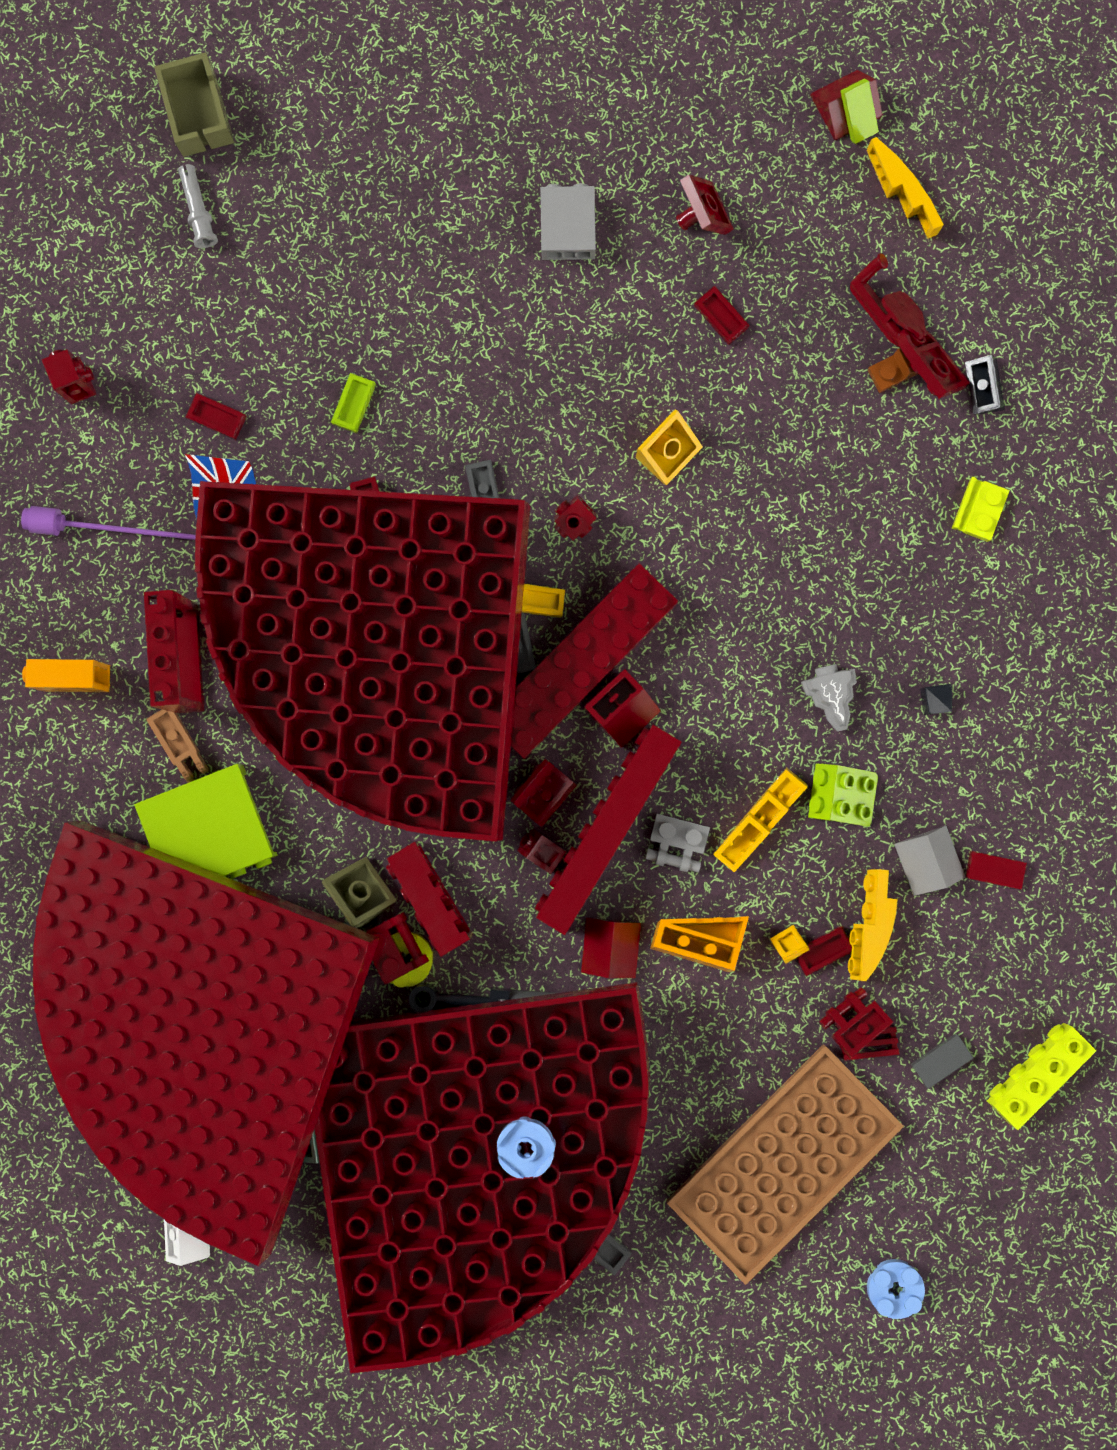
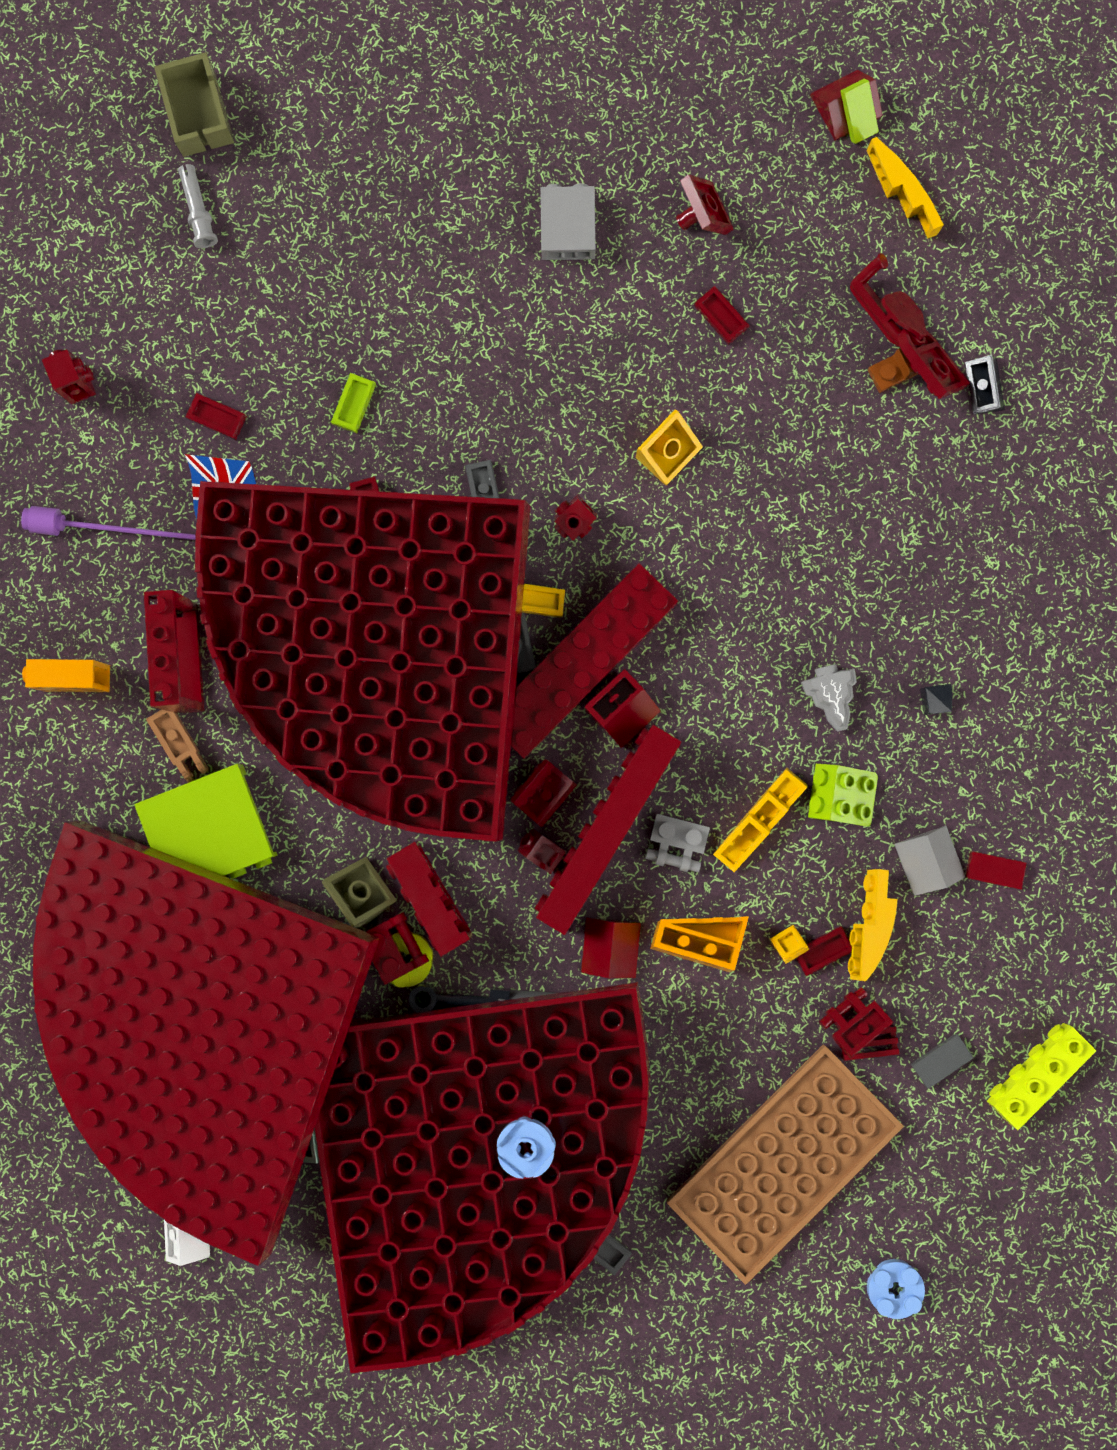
neon yellow plate [952,477,1010,542] -> none

